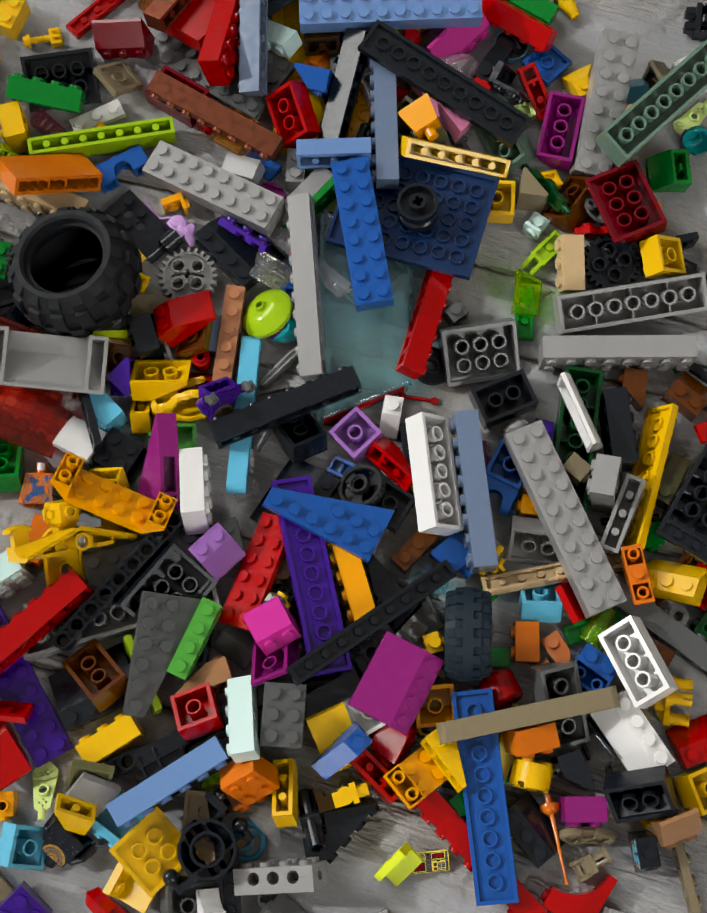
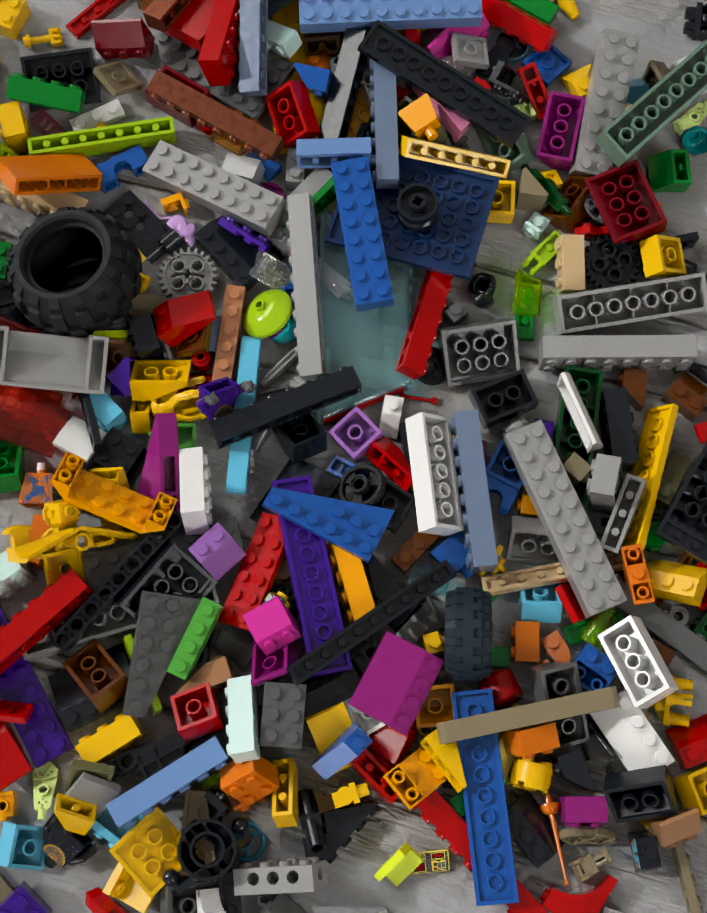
none -> light grey tile [450,32,490,70]
none -> black hair [466,272,496,309]

